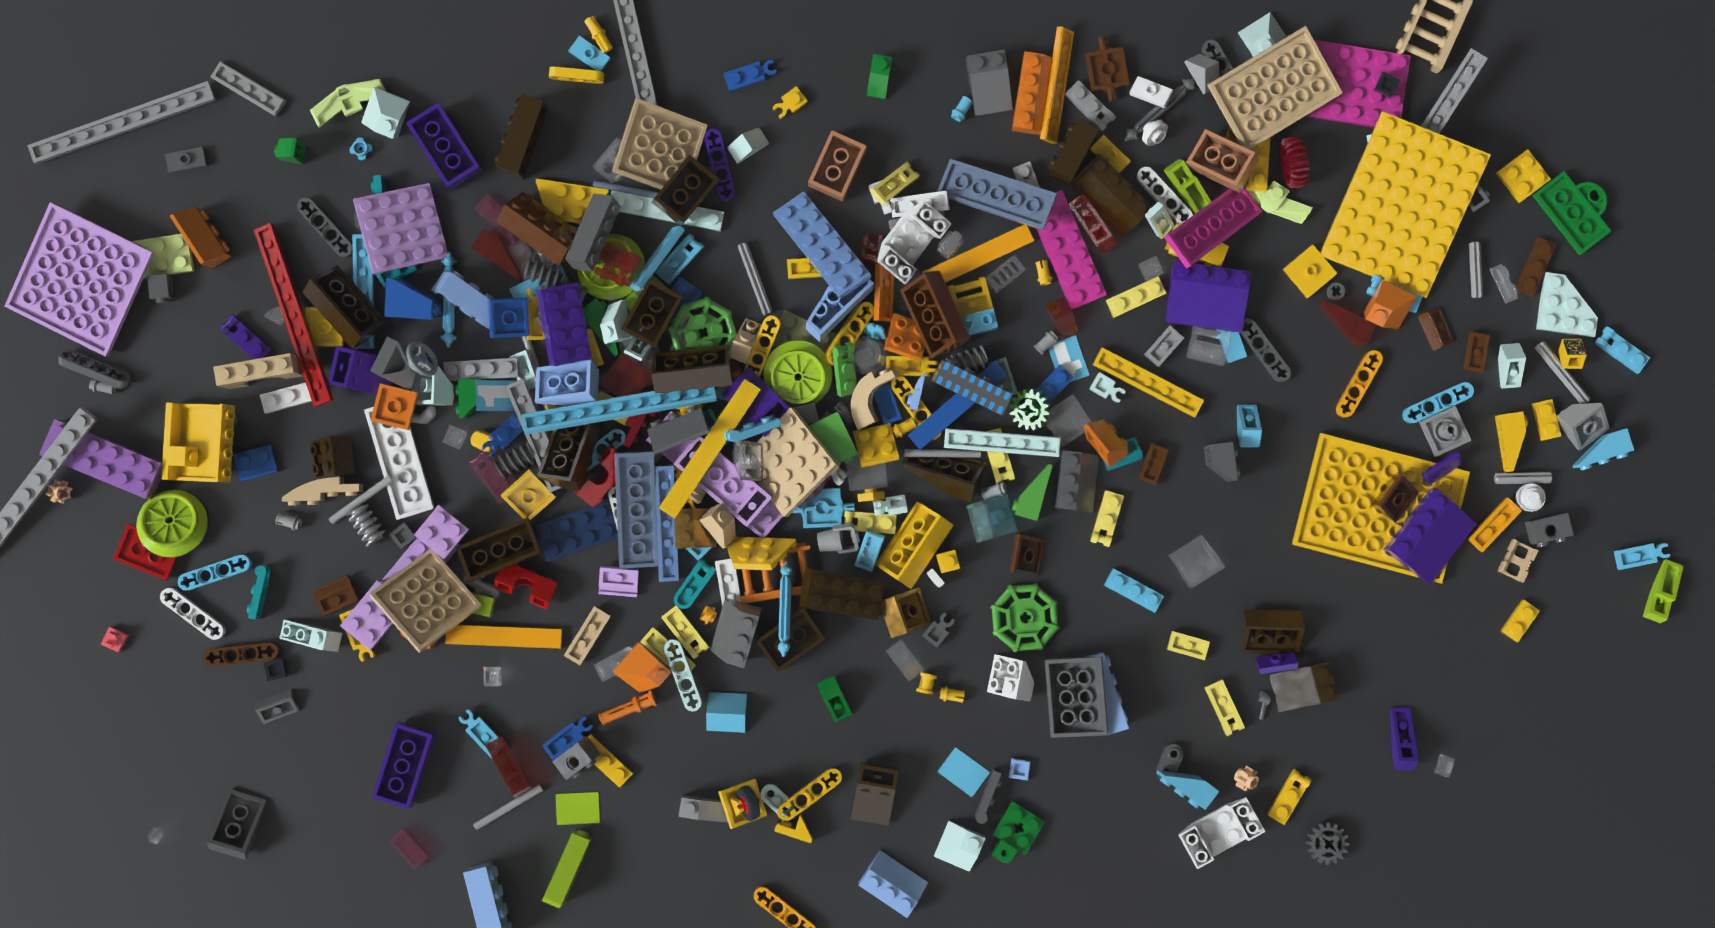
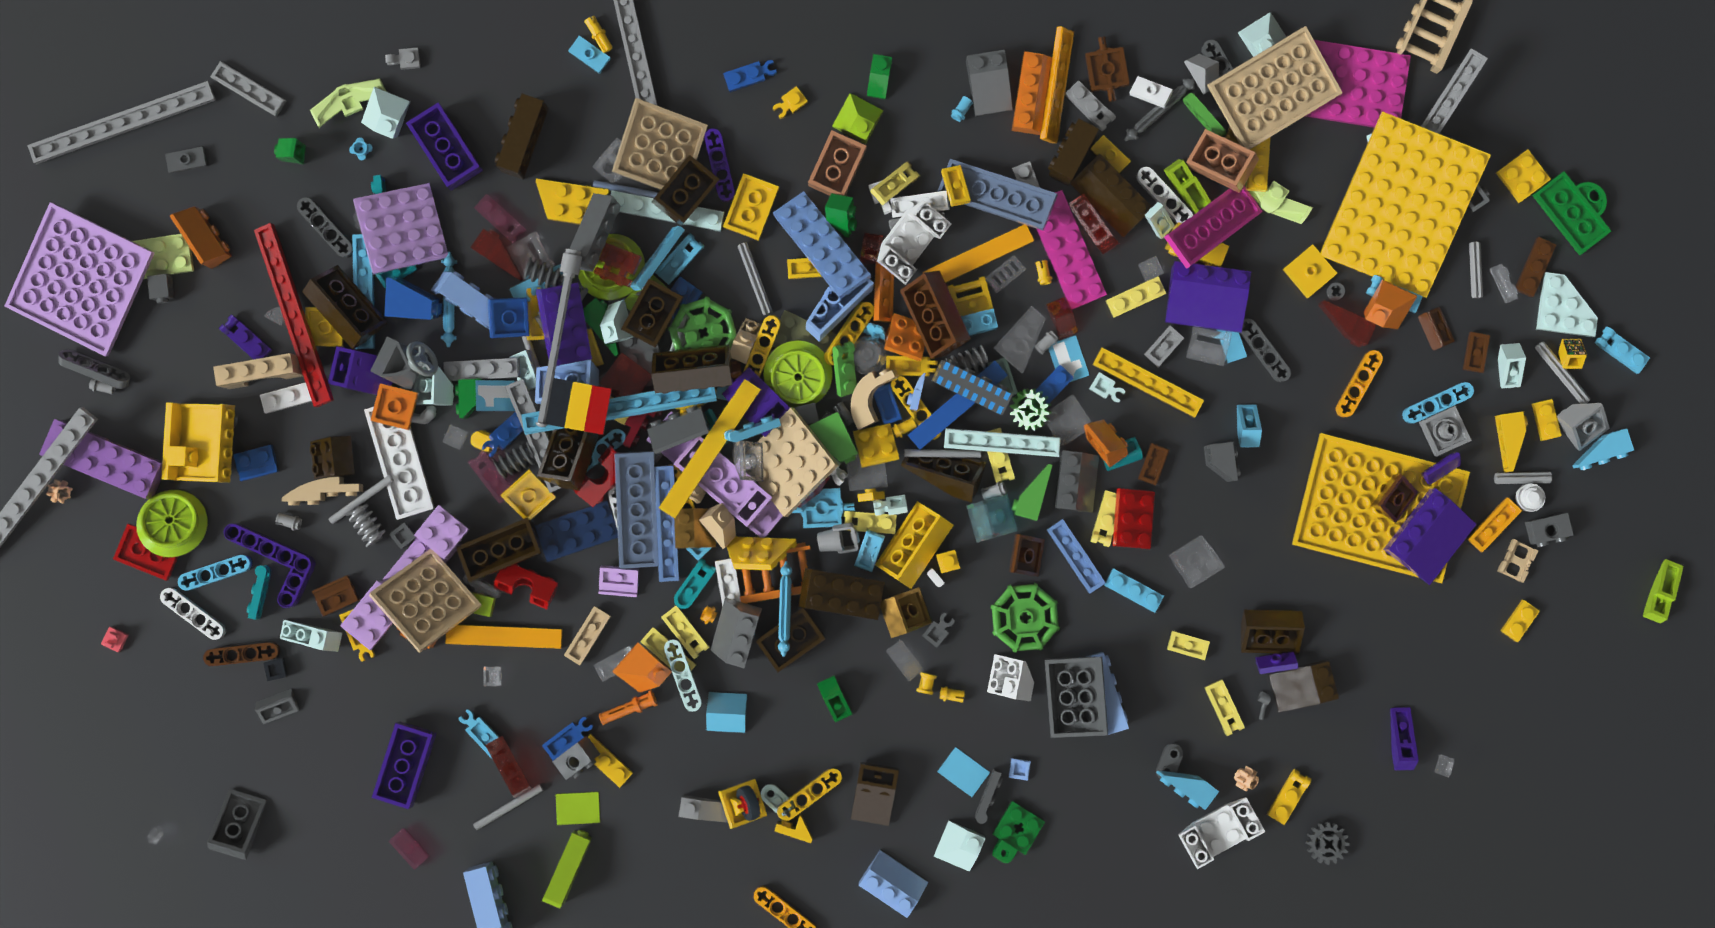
reddish brown brick [496,191,578,266] -> none
yellow beam [549,67,605,84] -> none
light aqua slope [624,337,652,362] -> none
light aqua slope [727,128,769,164] -> none
clear brick [936,230,964,259] -> none
white plate [1142,120,1168,146] -> none
dark red gear [1279,136,1310,189] -> none
black plate [1373,72,1400,98] -> none
medium azure plate [1614,543,1670,570] -> none
none -> dark purple beam [224,524,316,608]
none -> light grey plate [385,48,421,70]
none -> flag [536,249,612,435]
none -> yellow plate [723,173,779,241]
none -> green slope [825,193,857,238]
none -> lime slope [832,93,884,144]
none -> yellow plate [941,165,971,207]
none -> clear wing [994,306,1046,373]
none -> medium blue plate [1047,519,1105,594]
none -> red plate [1113,488,1155,549]
none -> bright green beam [1183,93,1227,137]

